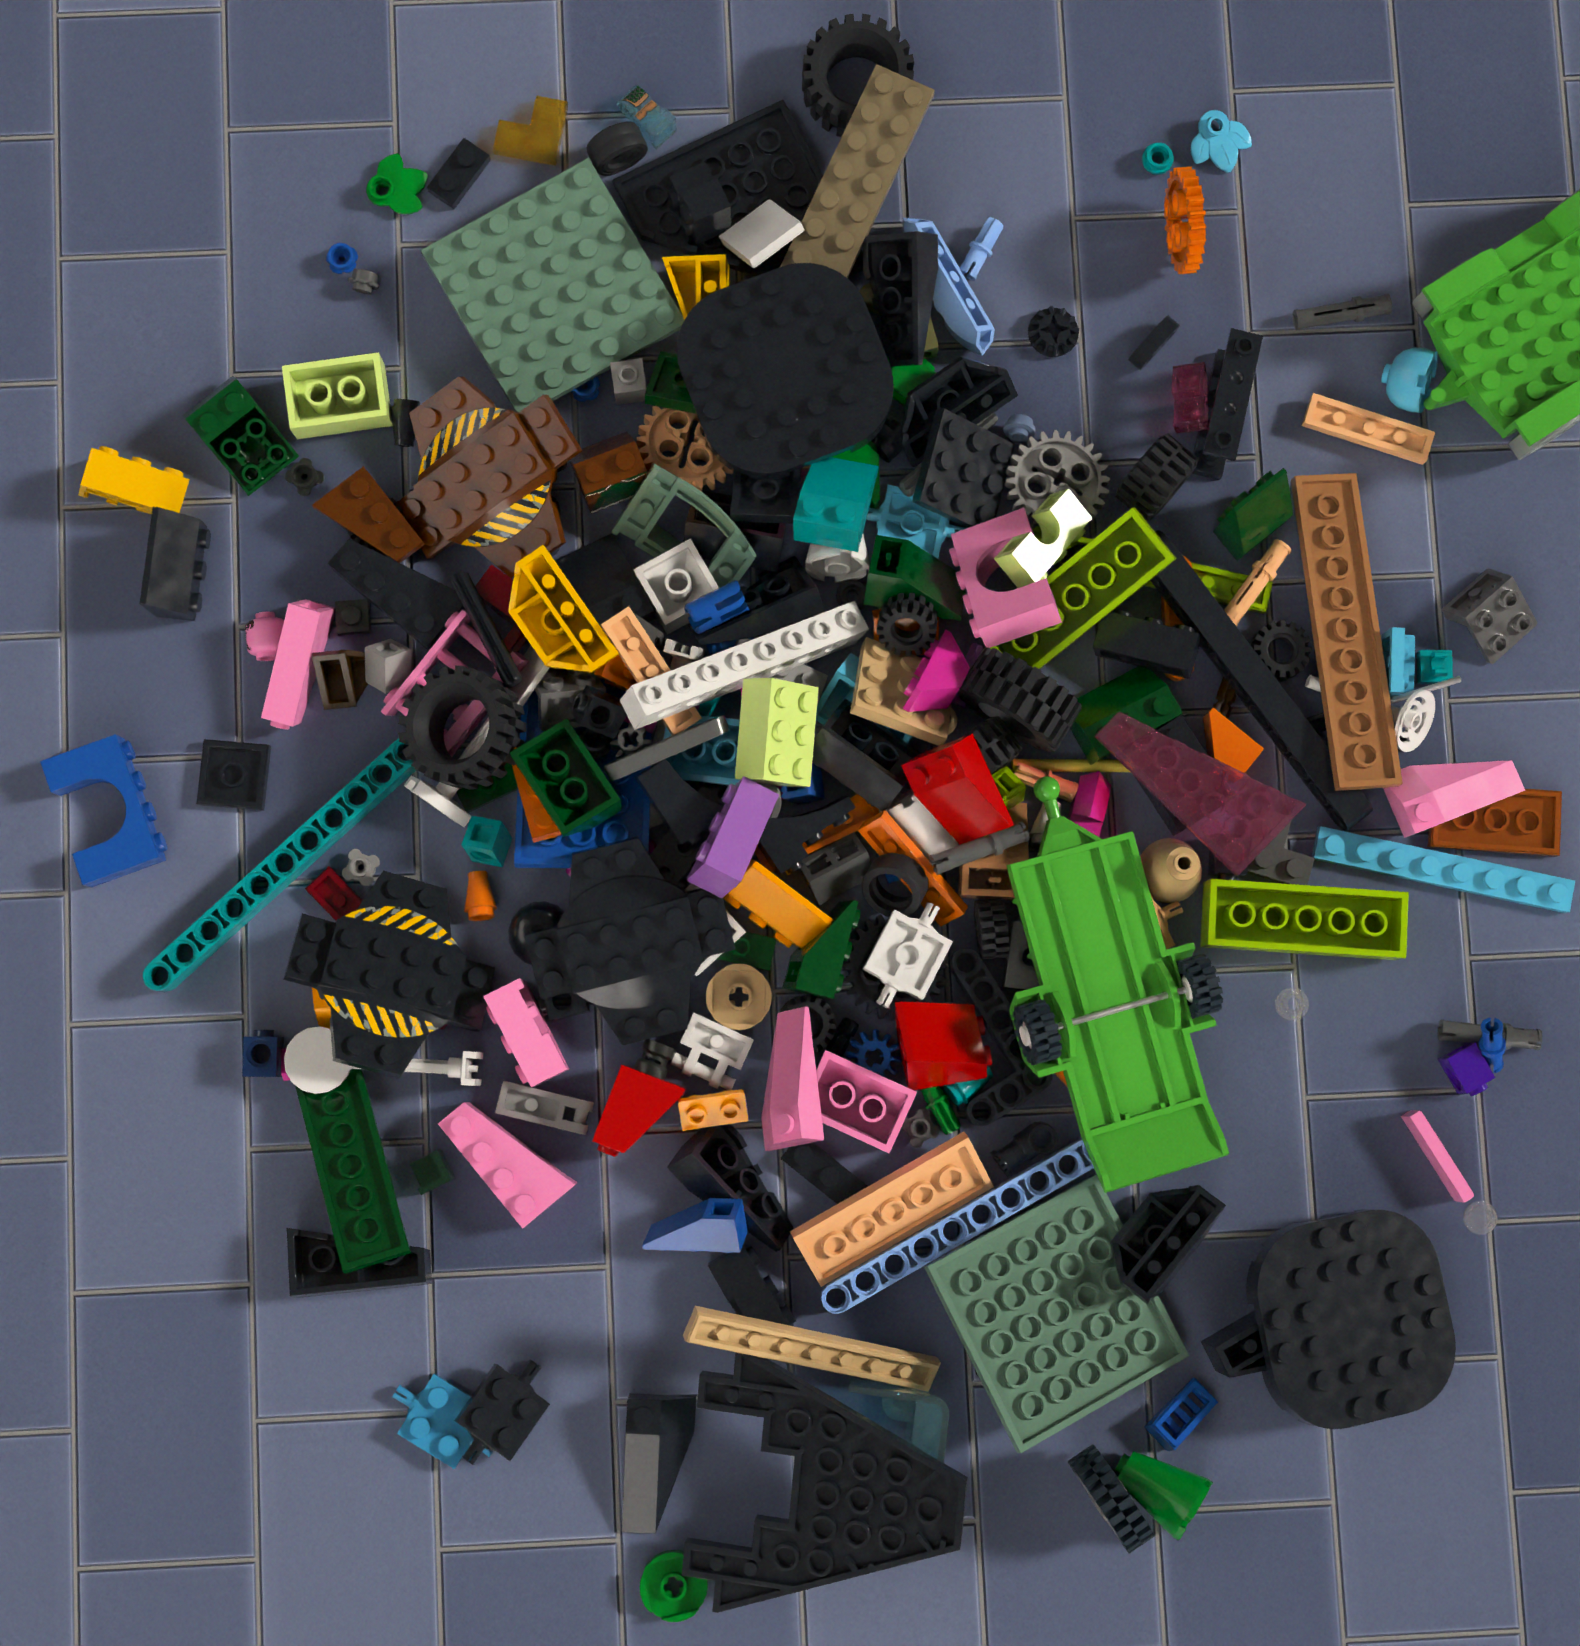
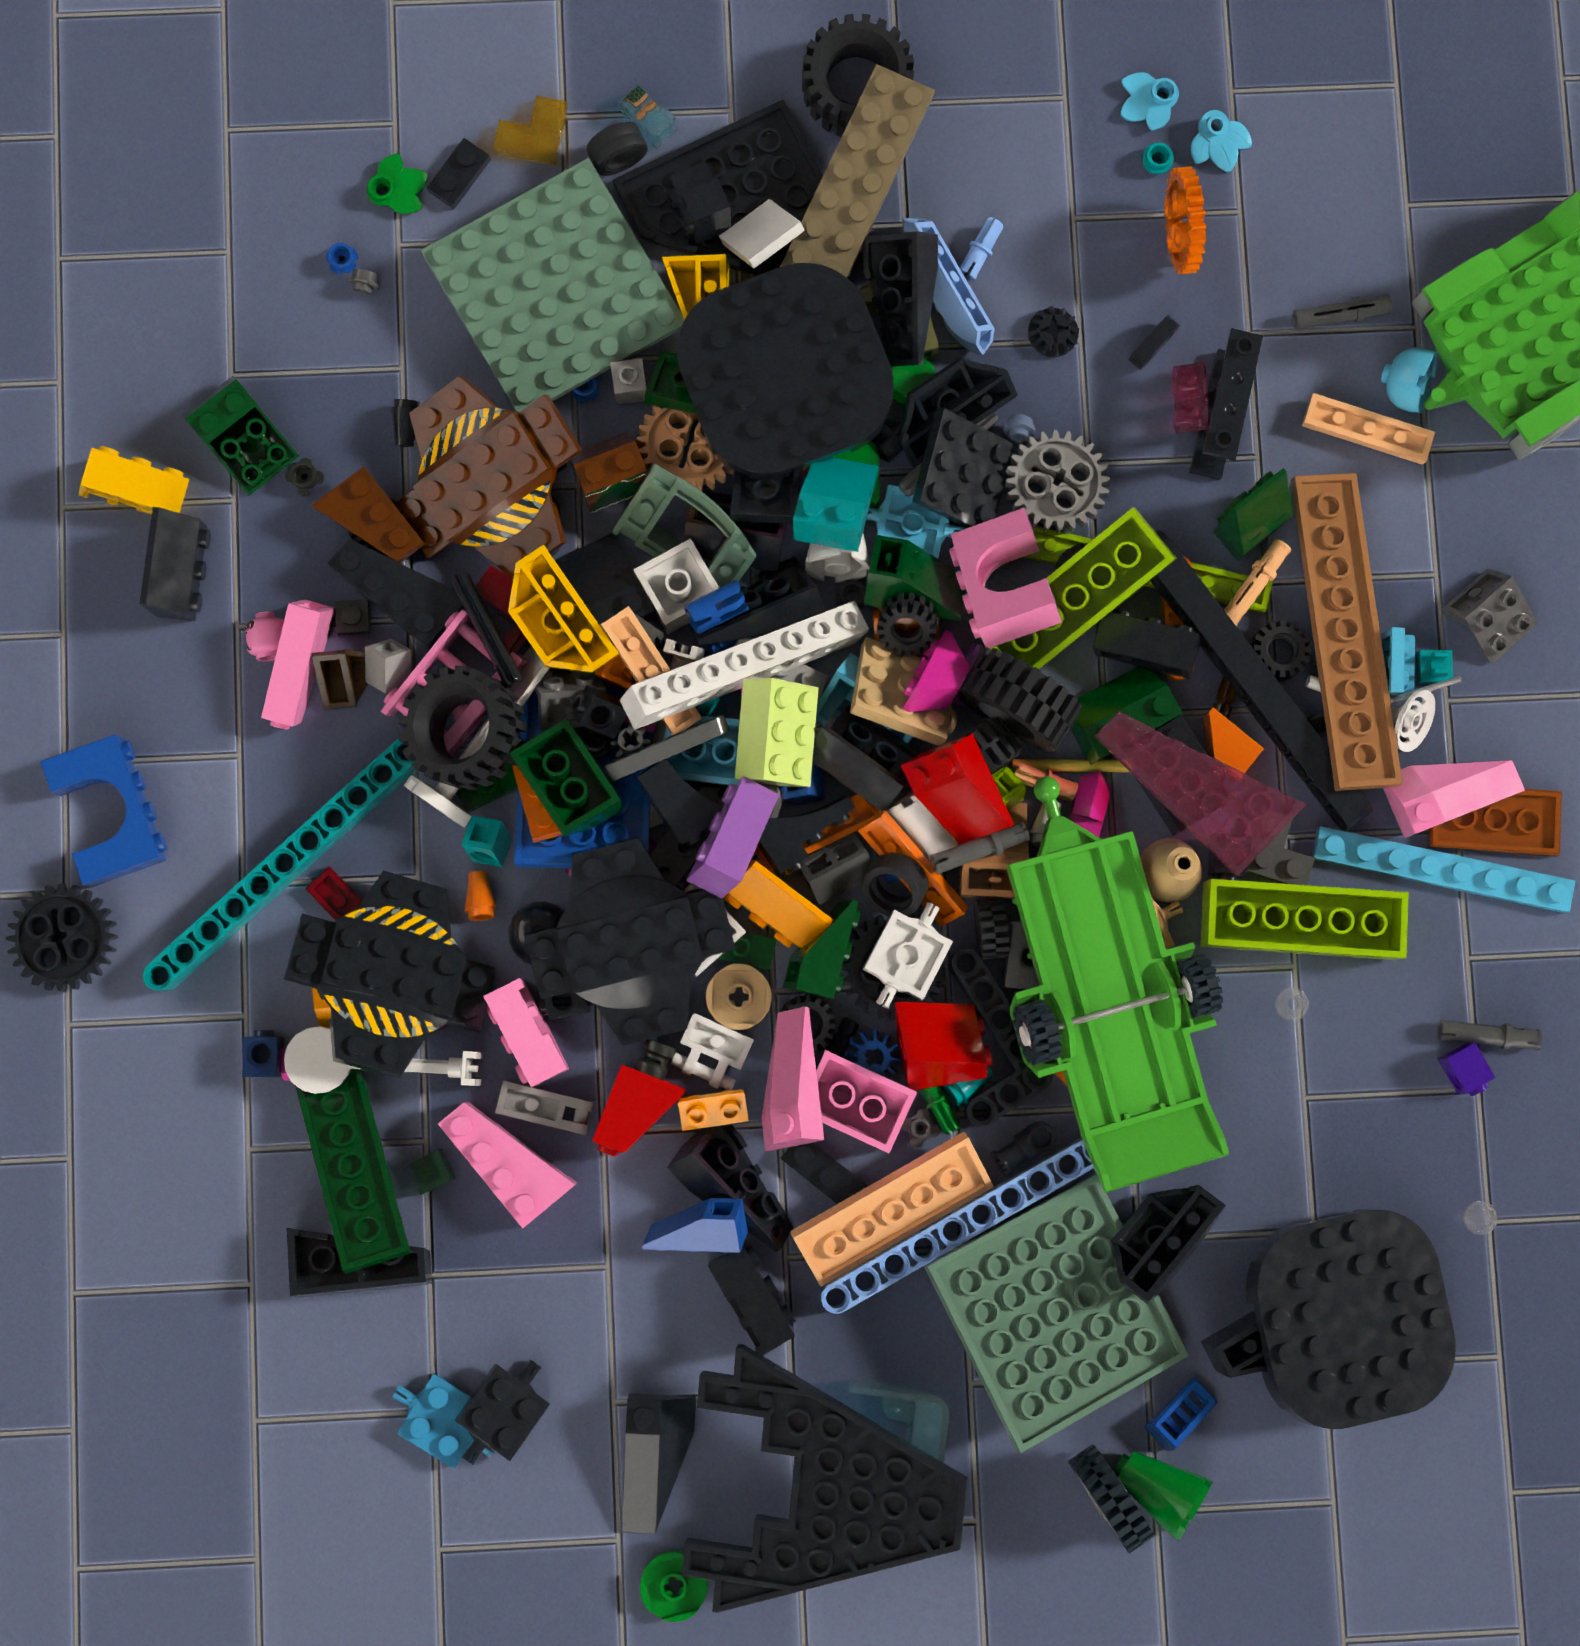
black tile [196,739,271,811] -> none
yellowish green brick [282,352,393,440] -> none
light grey plate [342,849,380,886] -> none
tan tile [683,1306,941,1392] -> none
arch [994,489,1092,588] -> none
black tyre [1116,433,1199,521] -> none
bright pink tile [1401,1110,1474,1203] -> none
blue pin [1478,1018,1506,1073] -> none
none -> black gear [6,884,118,992]
none -> medium azure plate [1120,72,1179,131]

